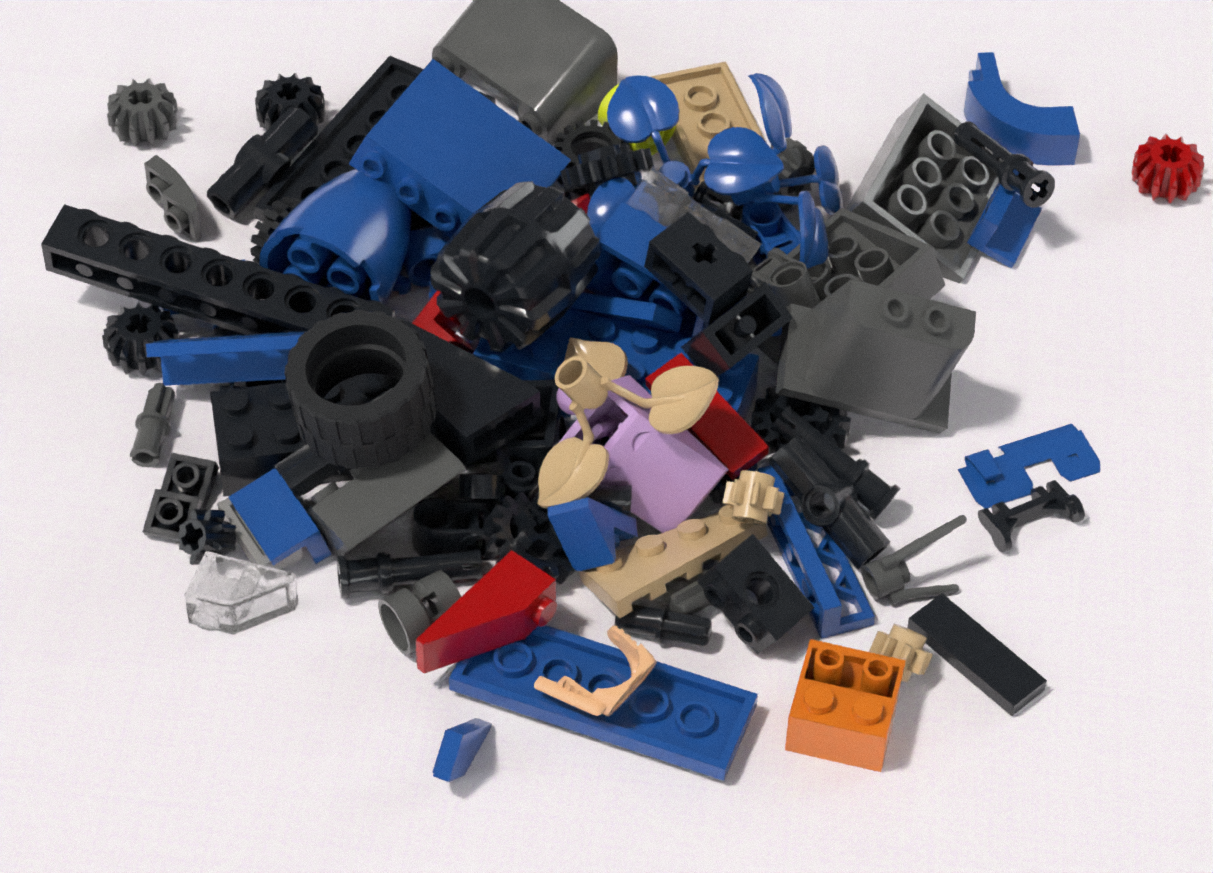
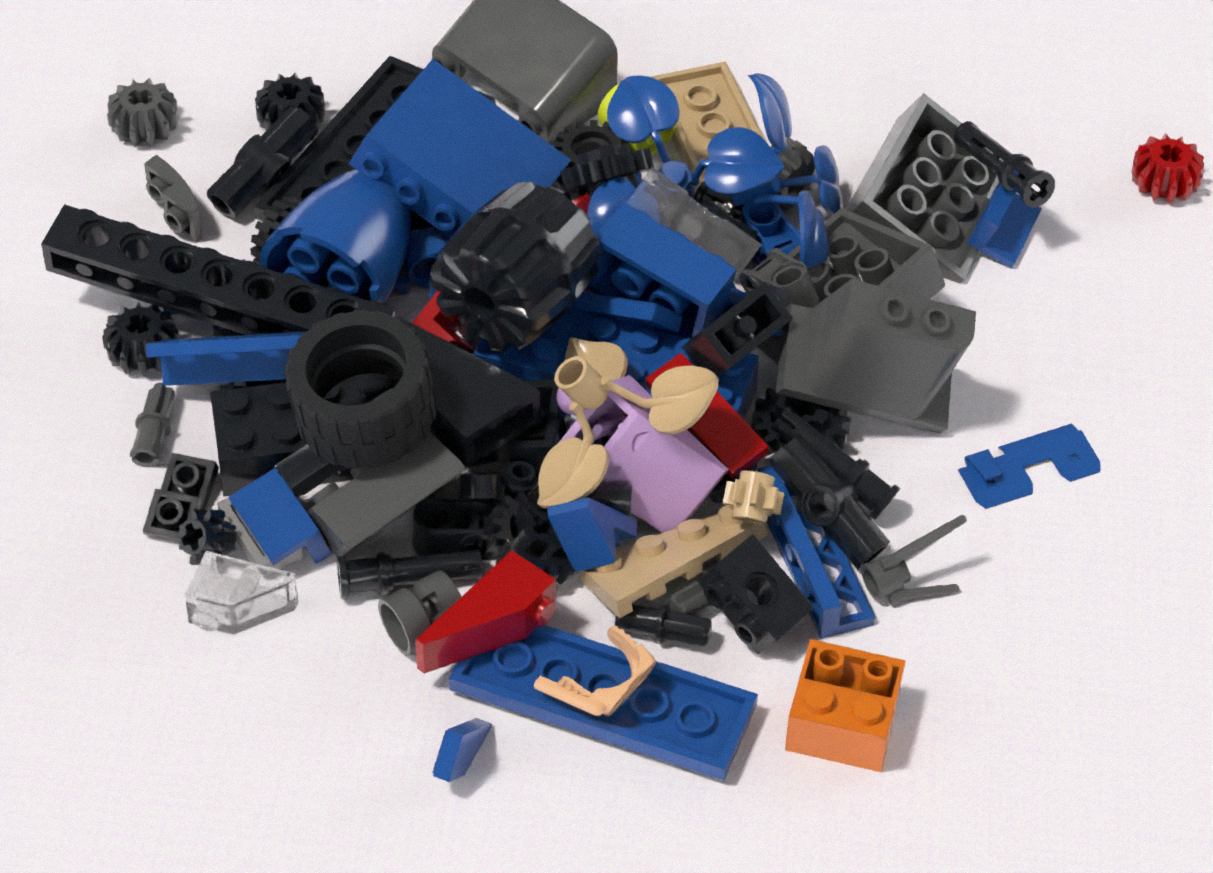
black brick [644,212,753,325] -> none
tan gear [869,623,933,683] -> none
black tile [907,593,1047,716] -> none
blue arch [963,52,1080,166] -> none
black piece [978,480,1085,553] -> none

